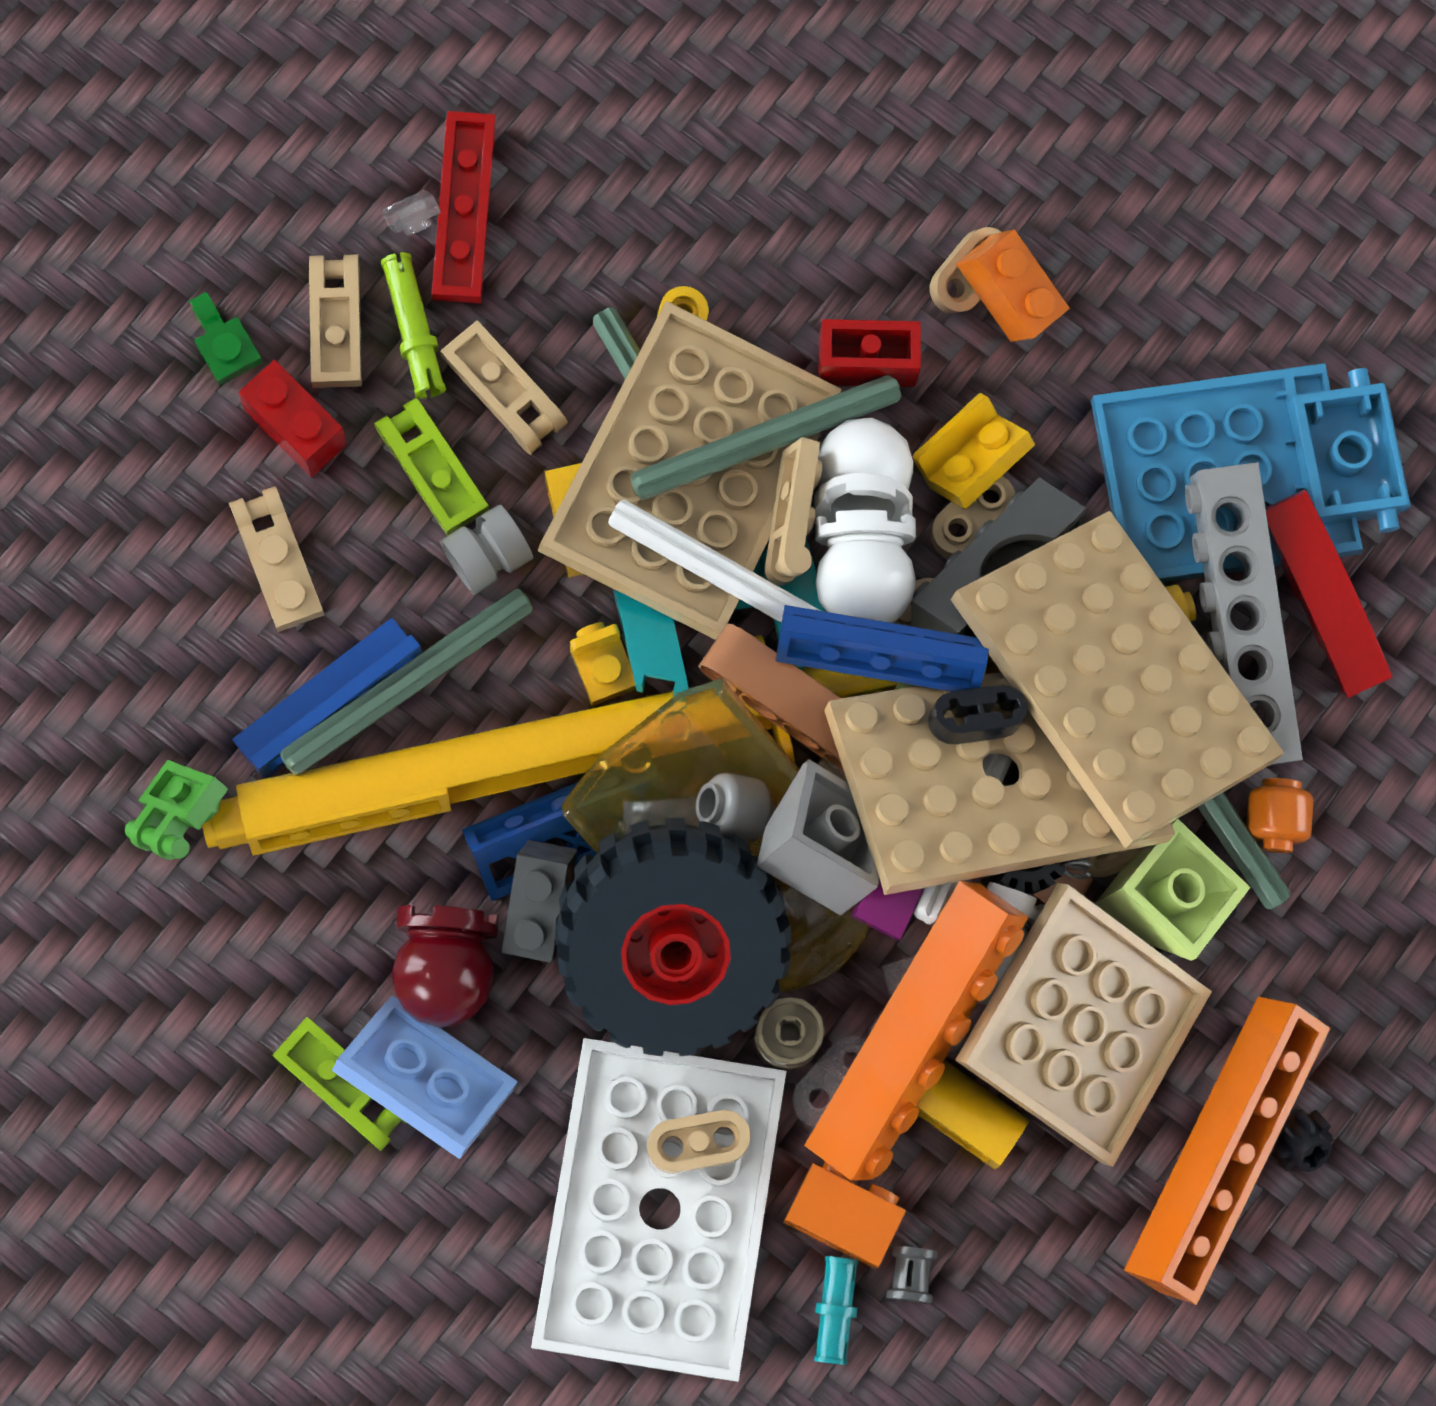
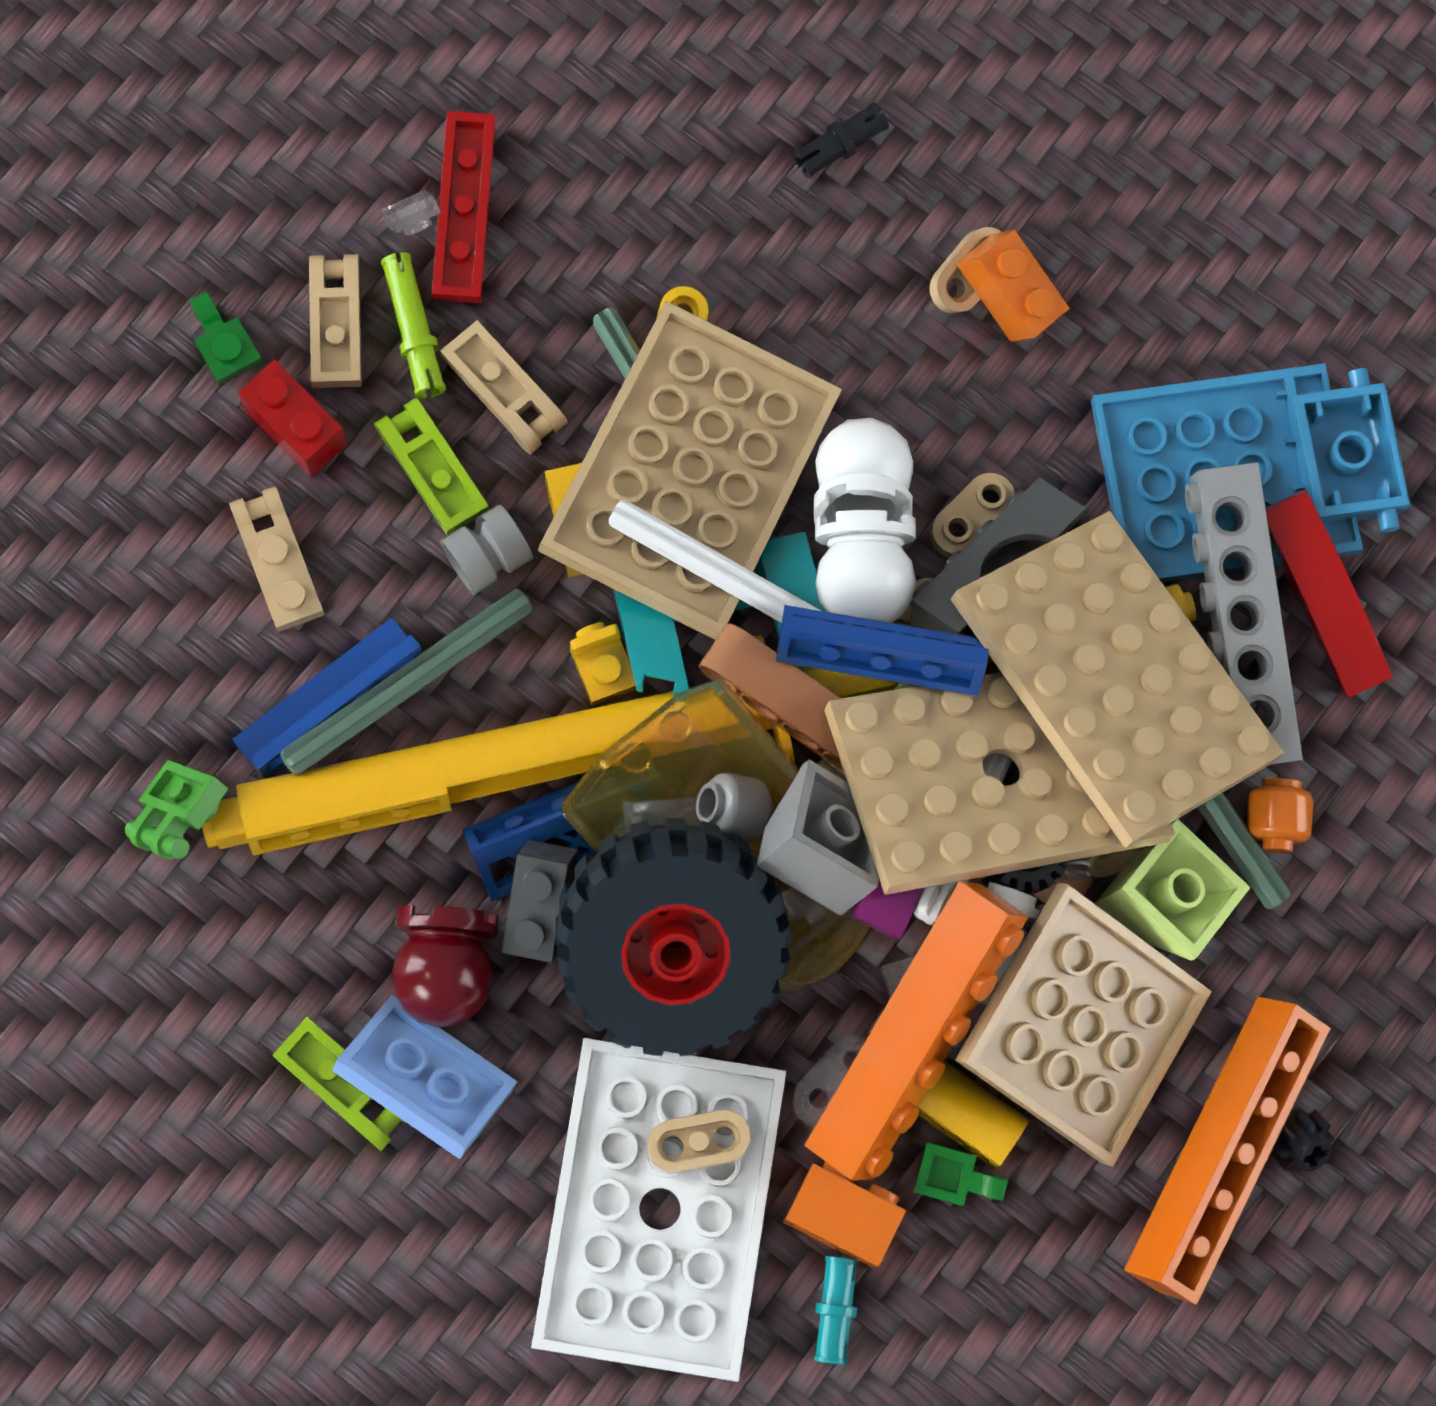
sand green axle [631,375,901,500] -> none
dark tan wheel [754,997,824,1072] -> none
tan plate [765,437,822,586] -> none
red brick [818,319,921,387] -> none
dark grey bush [886,1246,938,1304] -> none
yellow bracket [913,393,1035,510] -> none
black beam [928,685,1028,744] -> none
none -> black pin [792,102,889,179]
none -> green plate [914,1141,1008,1206]

